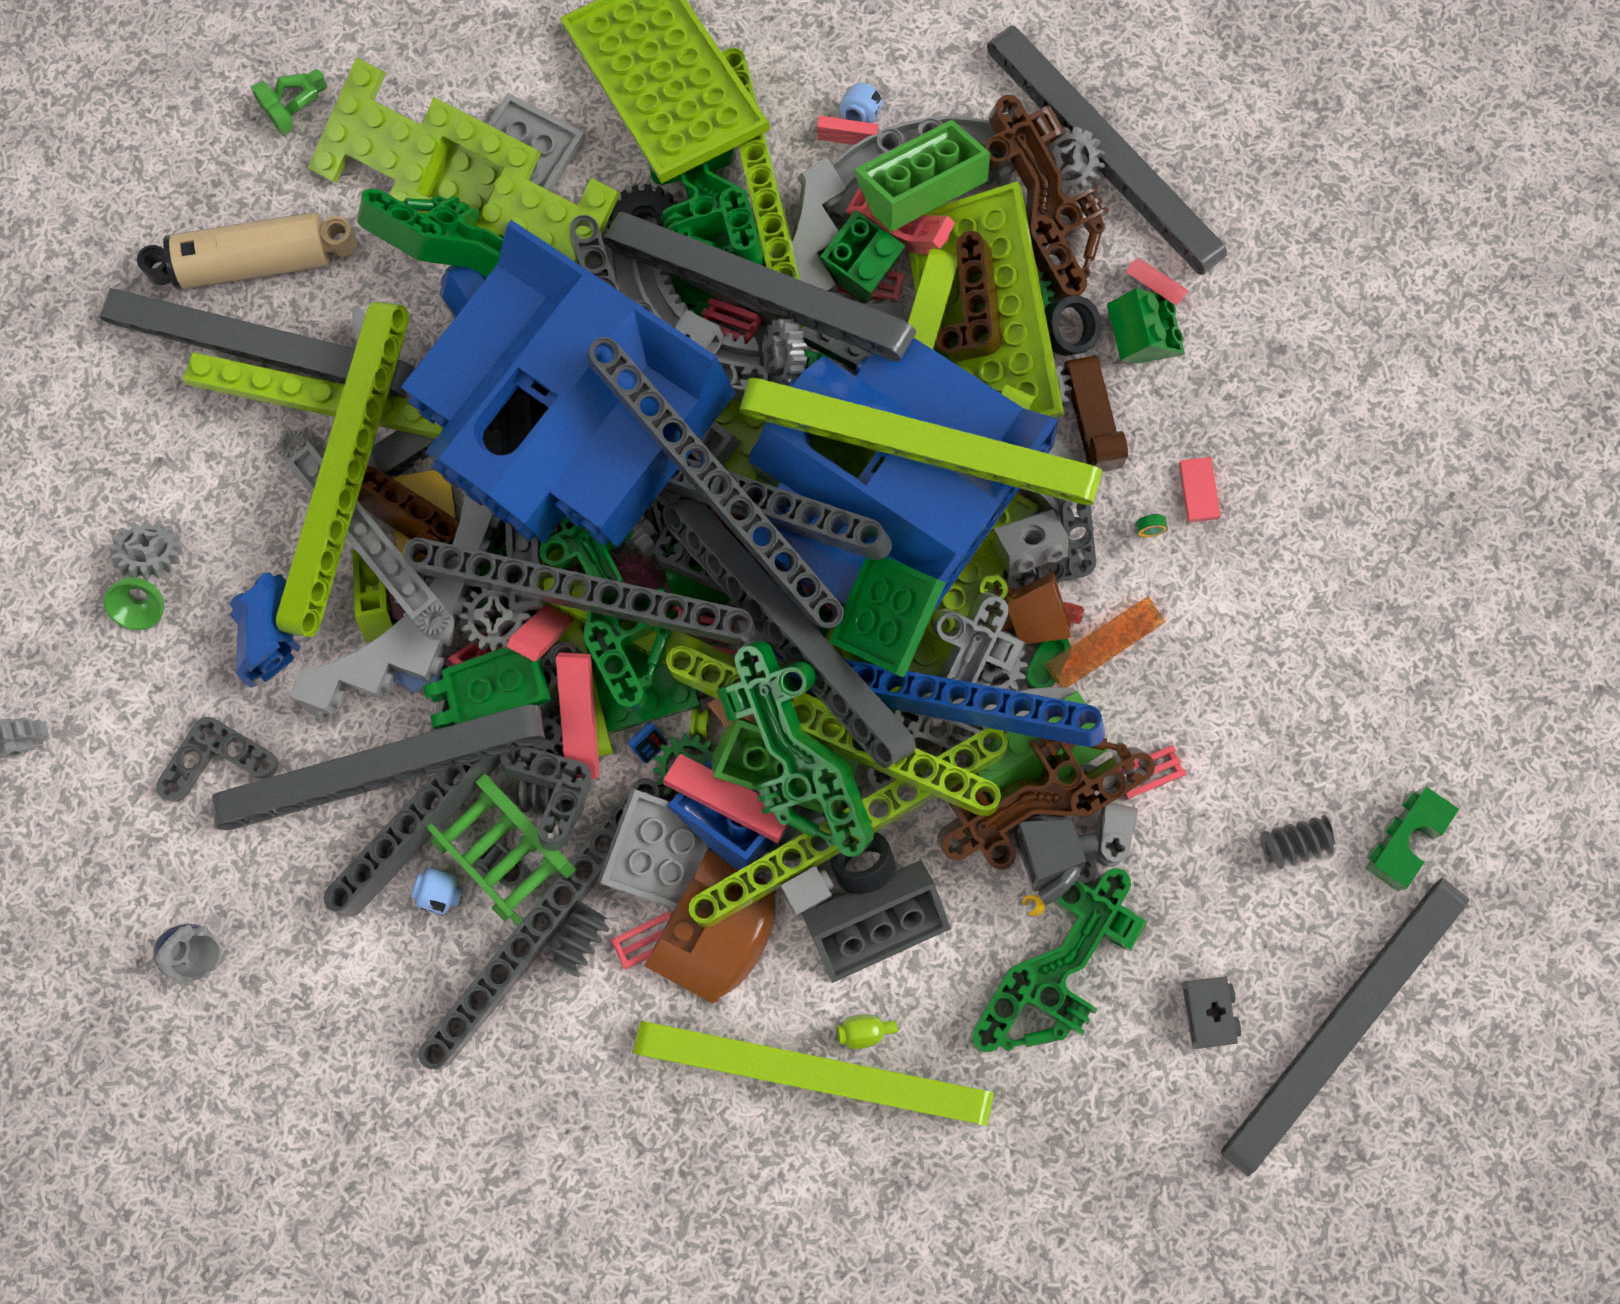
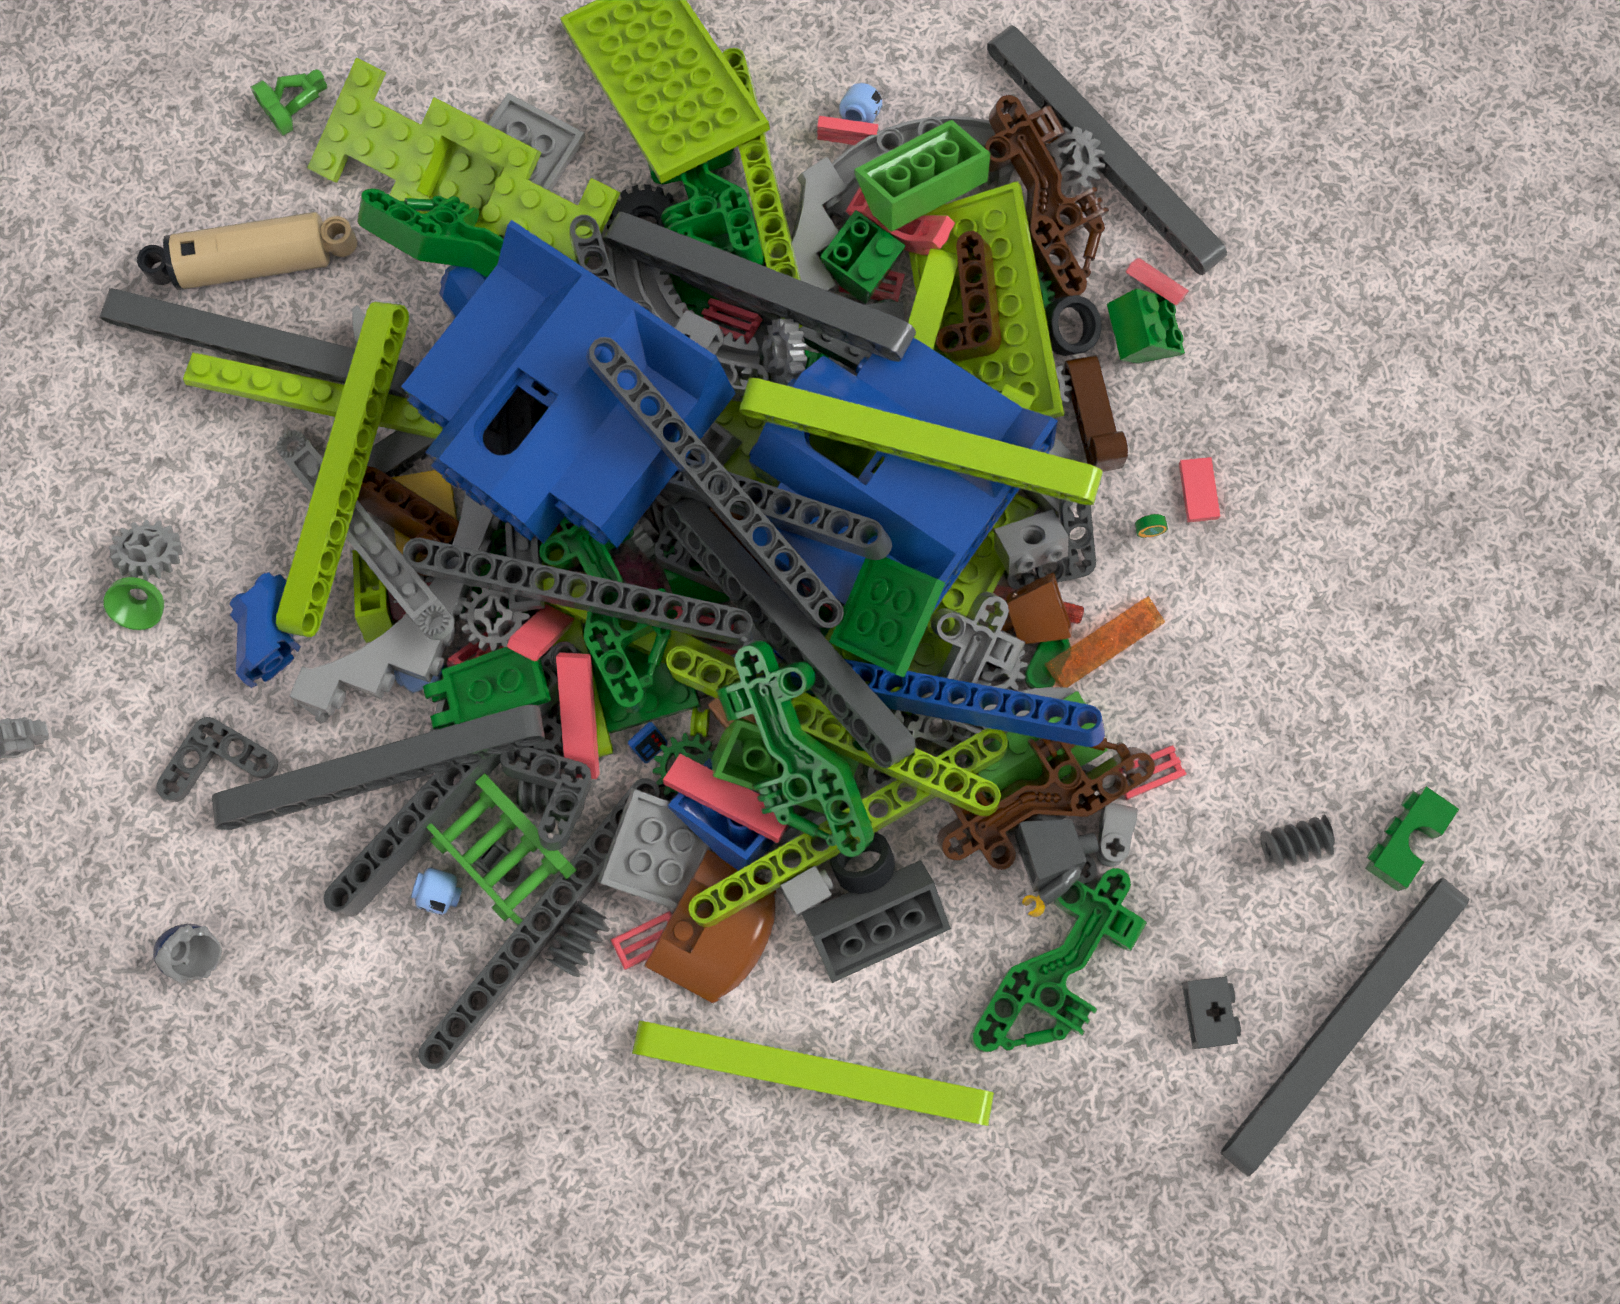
lime plant [836,1014,898,1050] -> none
lime bush [978,575,1008,606] -> none

